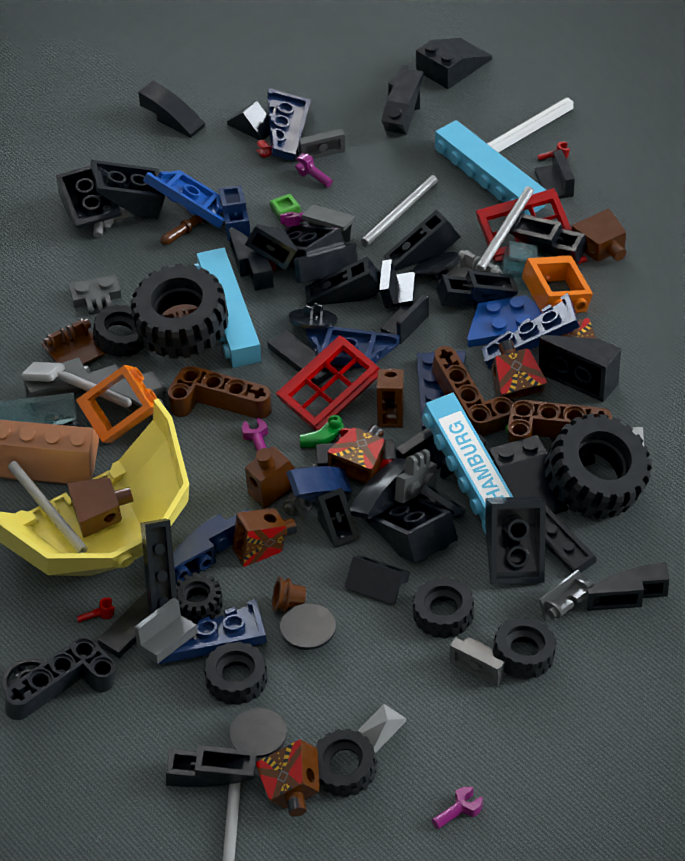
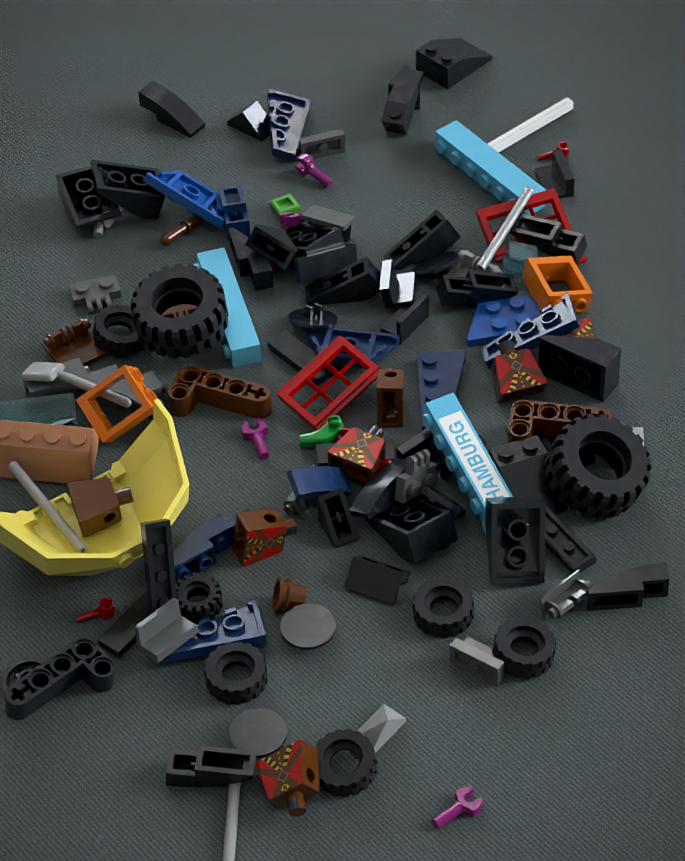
reddish brown torso [245,446,295,509] -> none
red hand [256,140,272,158] -> none
light grey piece [361,175,438,247] -> none
reddish brown beam [431,346,513,437] -> none
reddish brown torso [571,208,626,261] -> none

